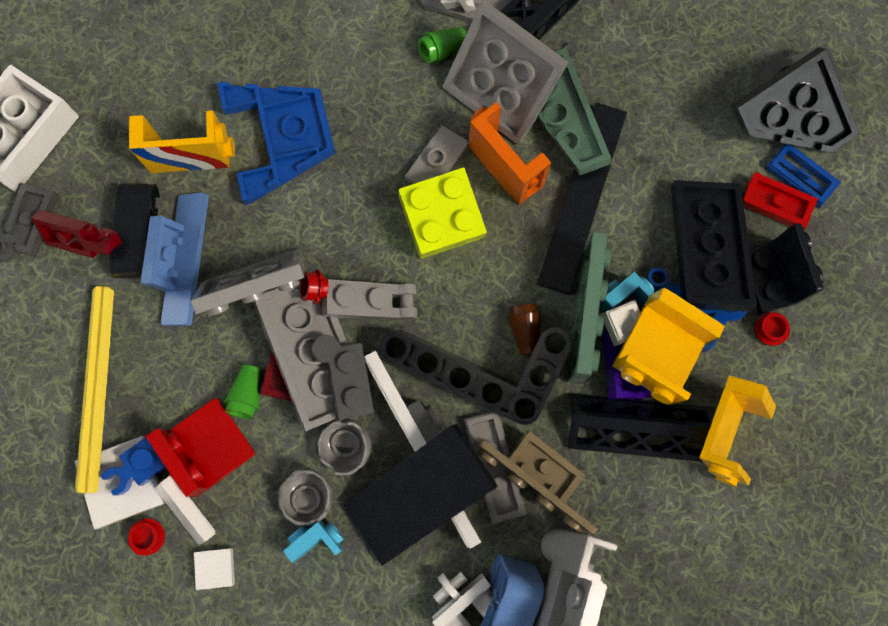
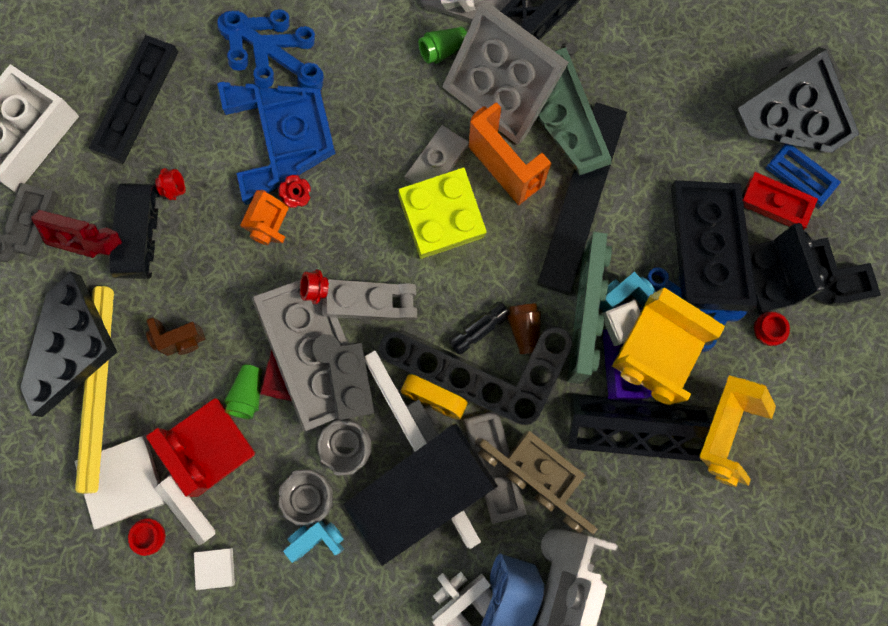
blue plate [101,437,167,496] -> none
yellow panel [129,110,235,173] -> none
medium blue bracket [140,192,209,326] -> none
light grey plate [190,248,305,316] -> none
none -> black plate [20,271,117,417]
none -> black plate [89,35,179,164]
none -> reddish brown bracket [146,317,206,356]
none -> red plate [155,168,186,200]
none -> blue plant [217,9,324,90]
none -> orange bracket [240,190,289,246]
none -> red plate [279,175,311,208]
none -> yellow beam [400,374,468,420]
none -> black axle [449,301,510,355]
none -> black plate [811,238,881,306]

